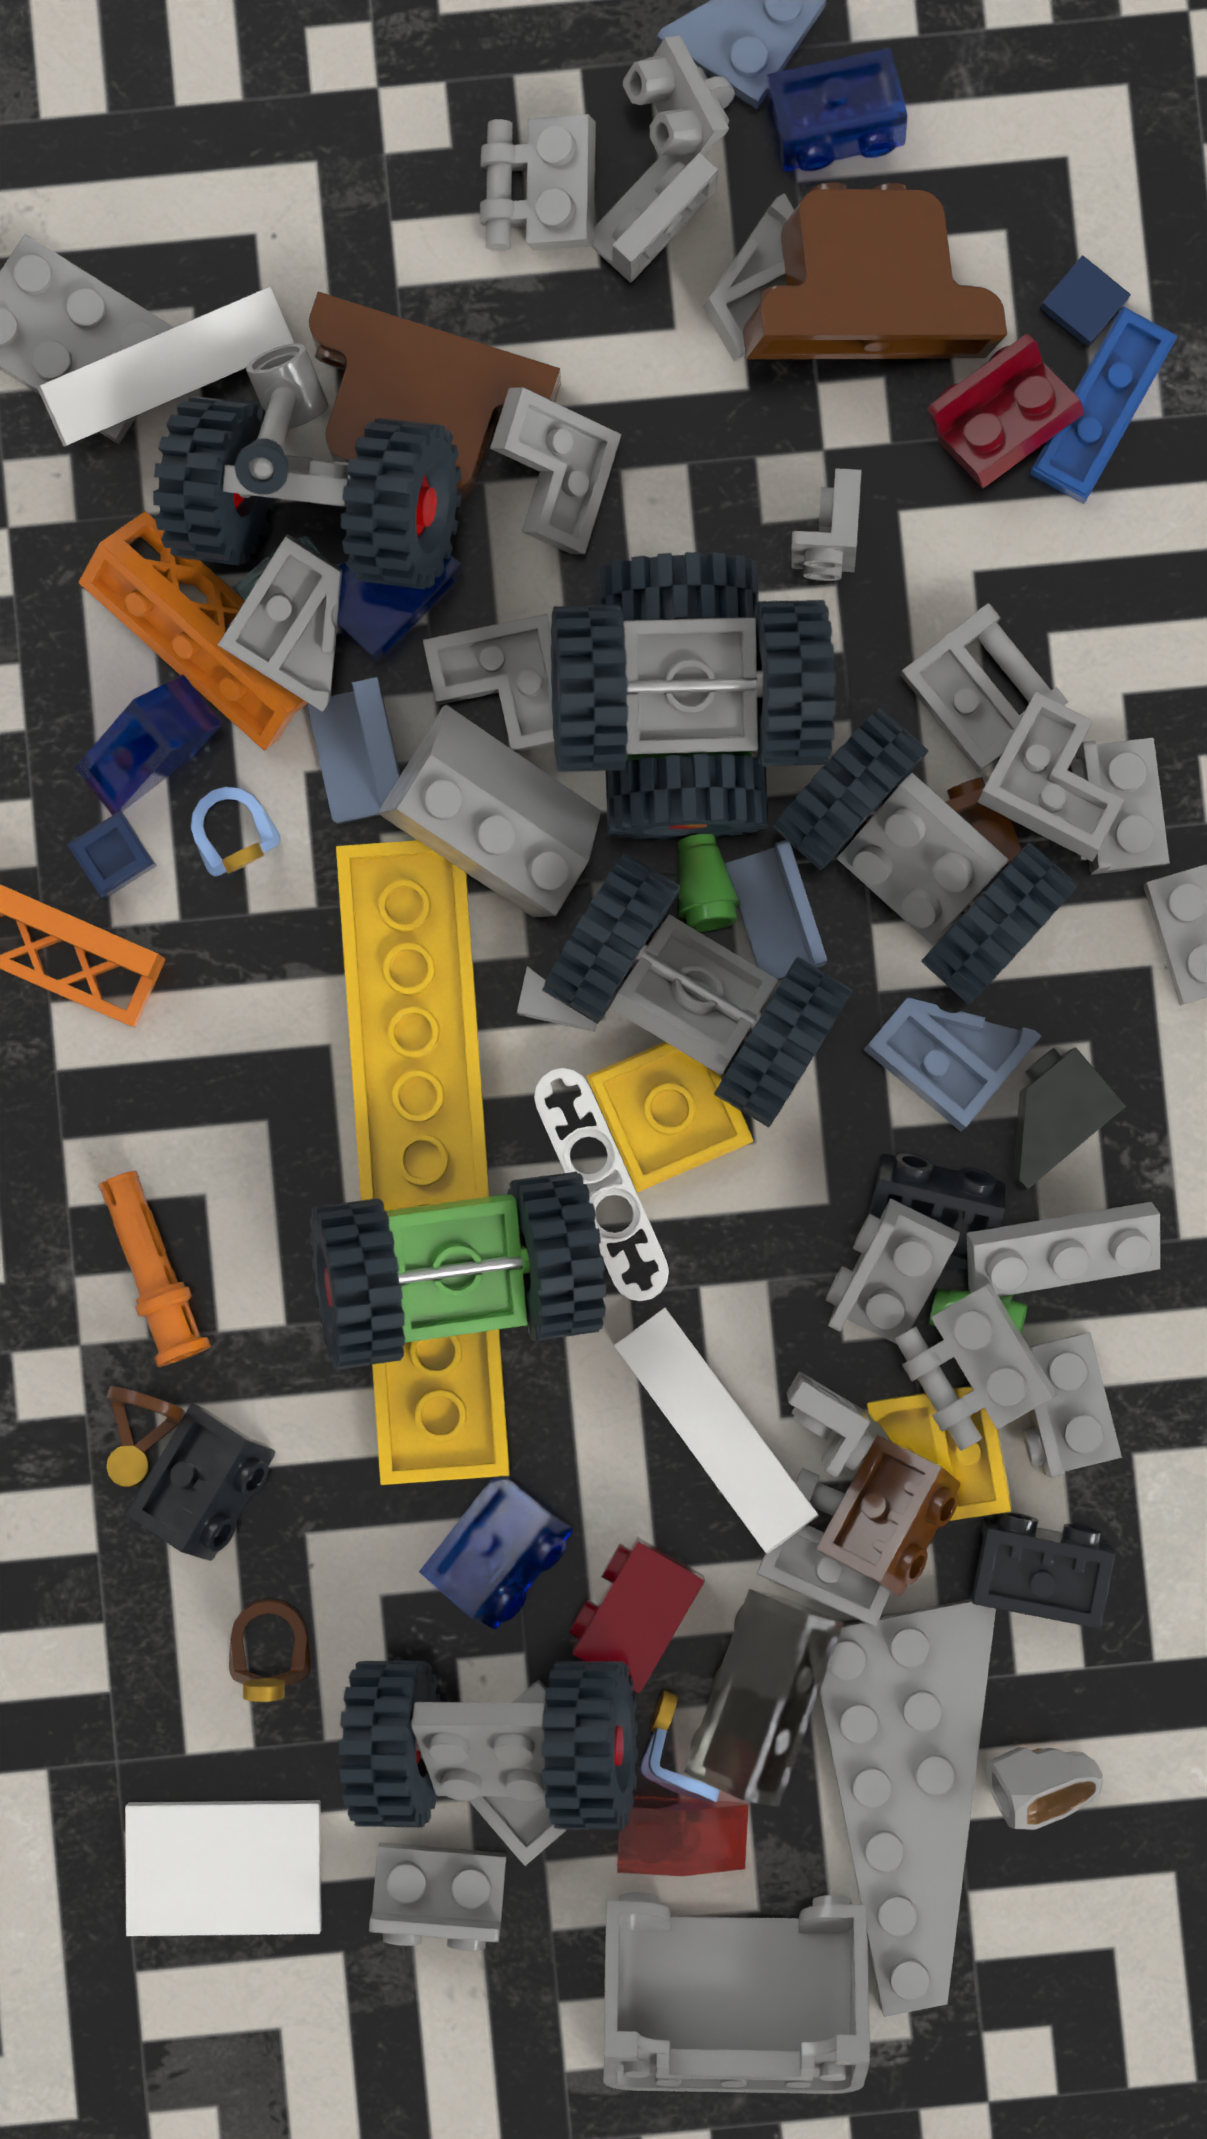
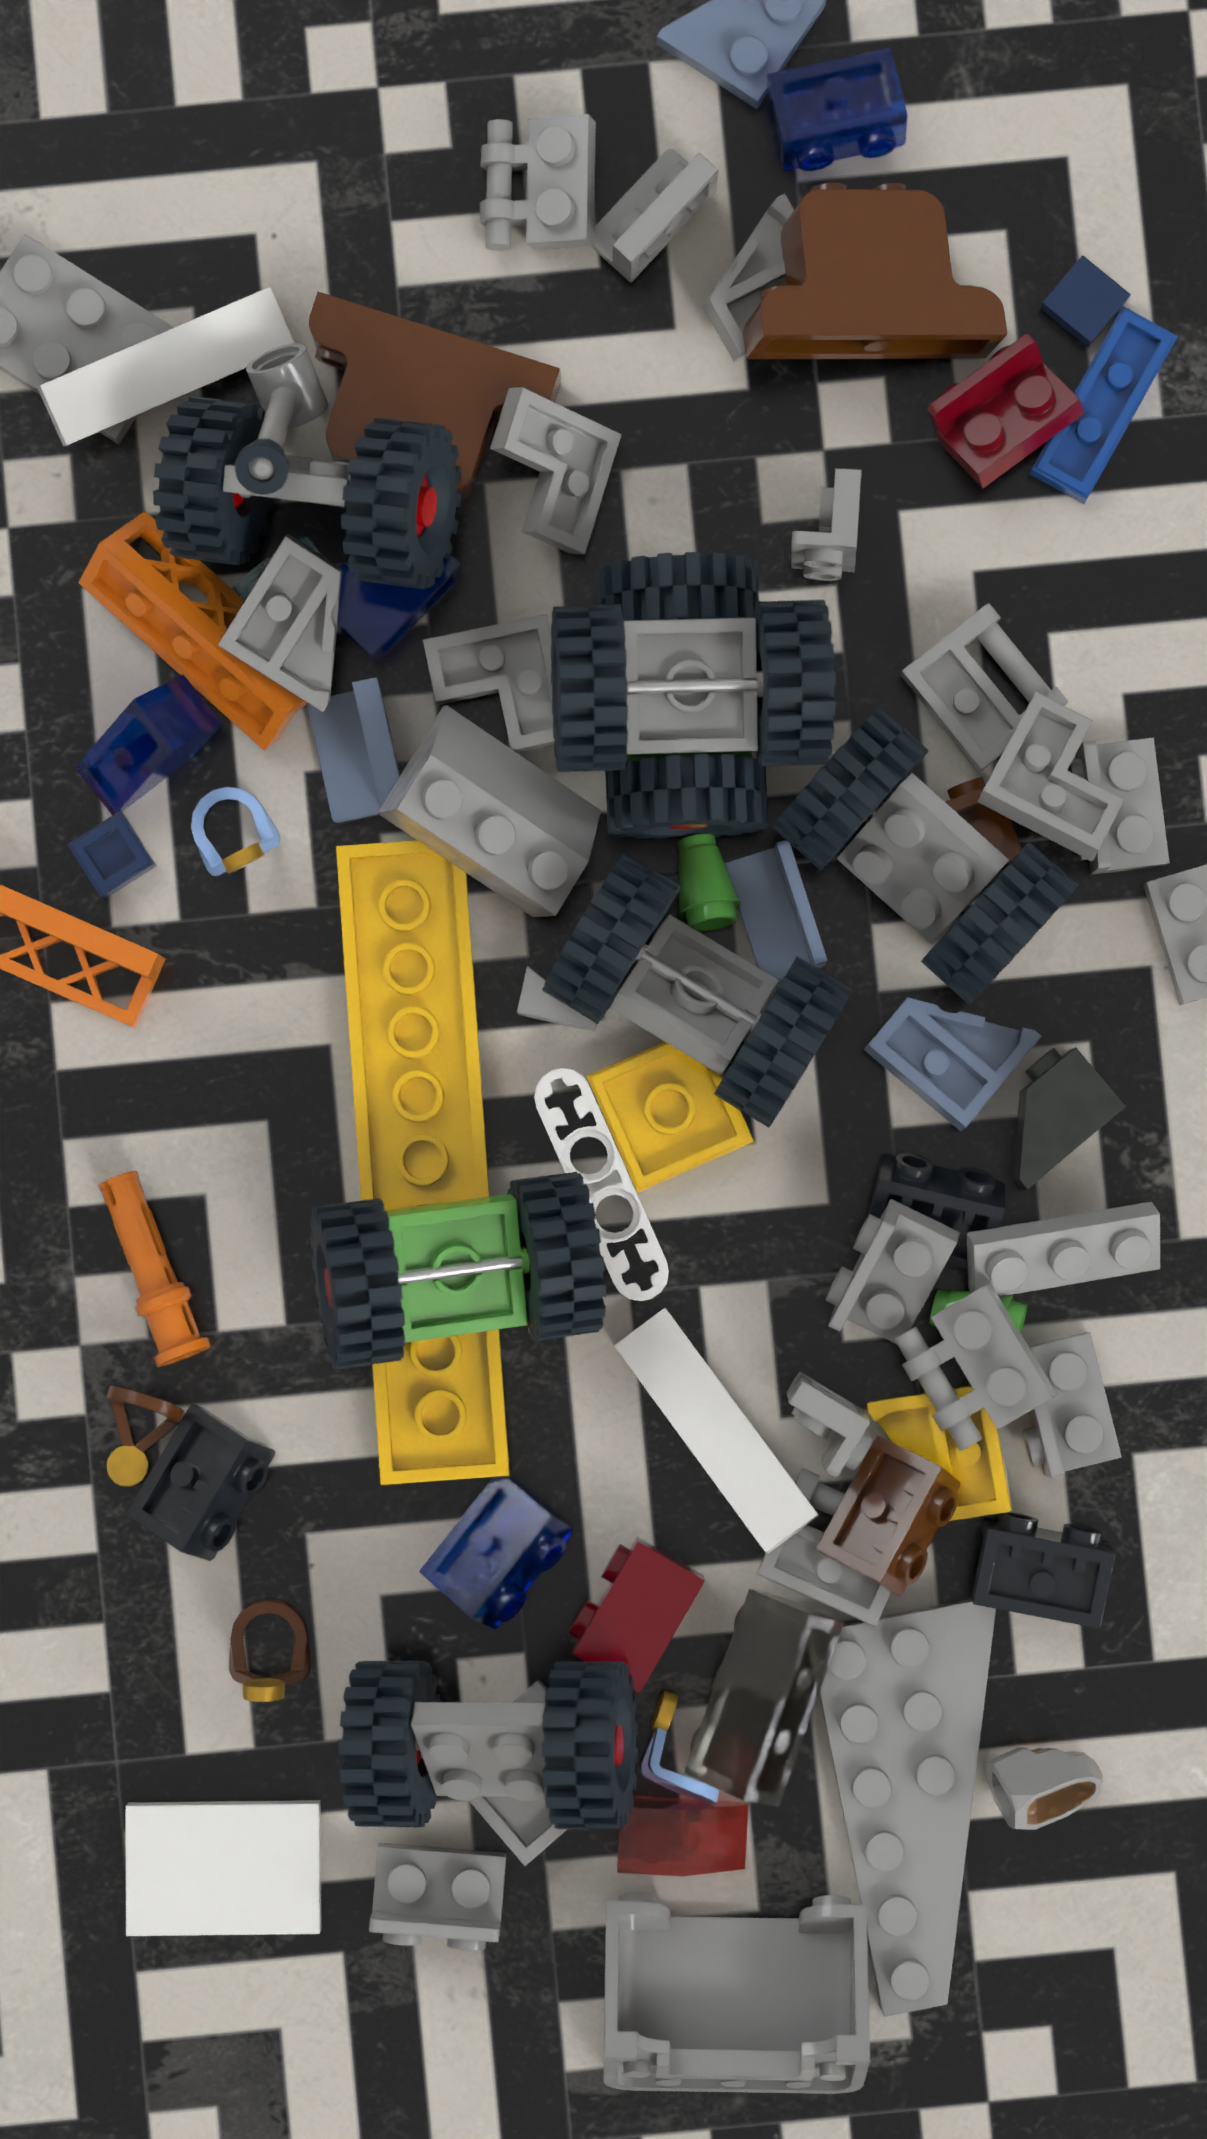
light grey hips [623,35,735,166] -> none

